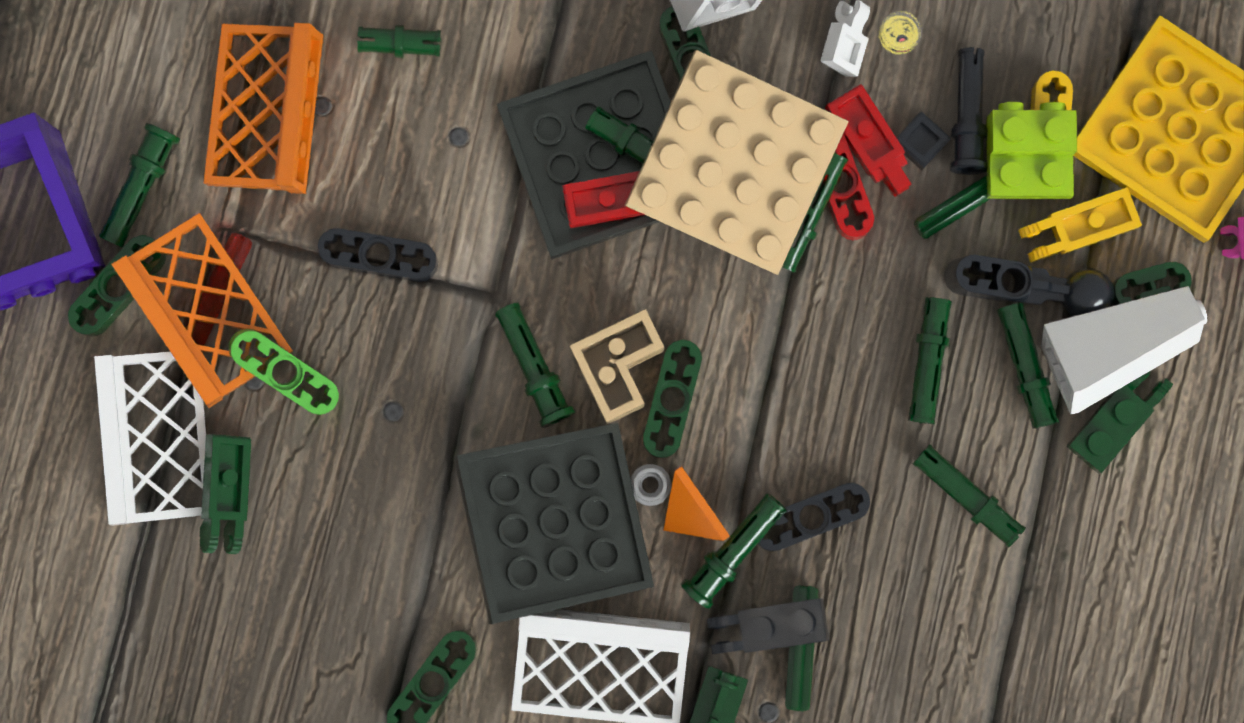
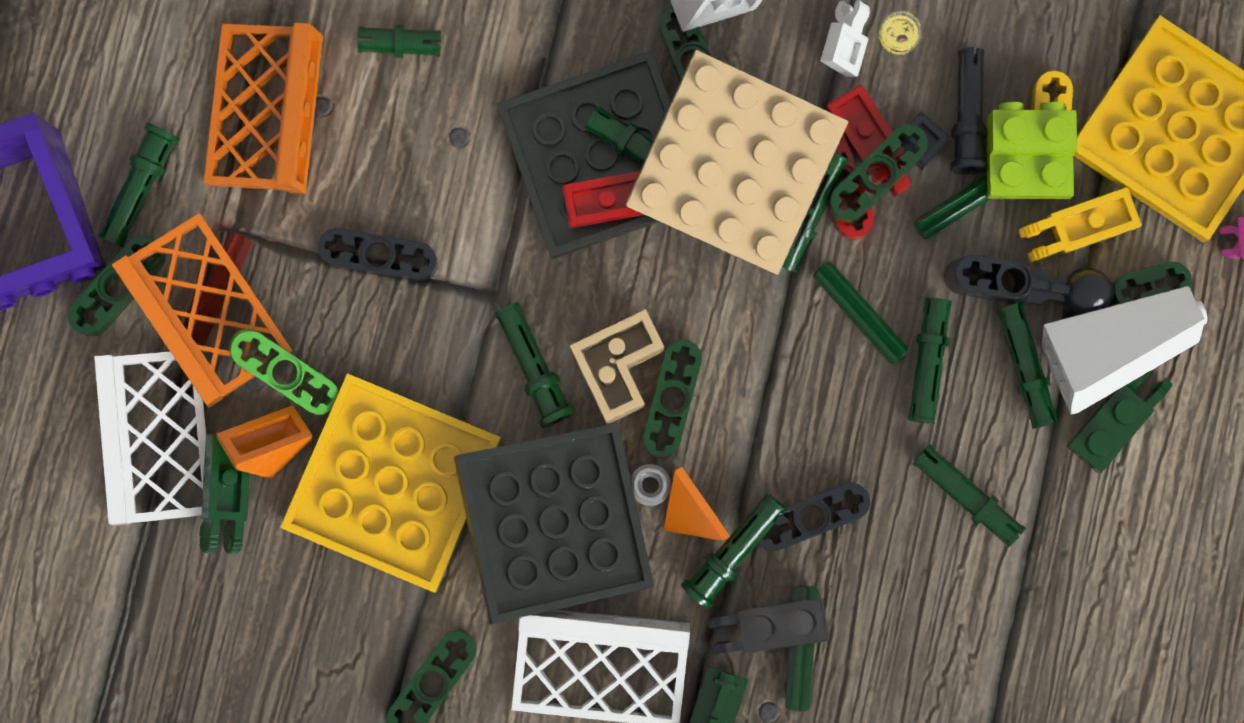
none -> orange slope [217,405,313,479]
none -> yellow plate [280,373,502,593]
none -> dark green axle [813,261,909,364]
none -> dark green beam [829,125,928,223]

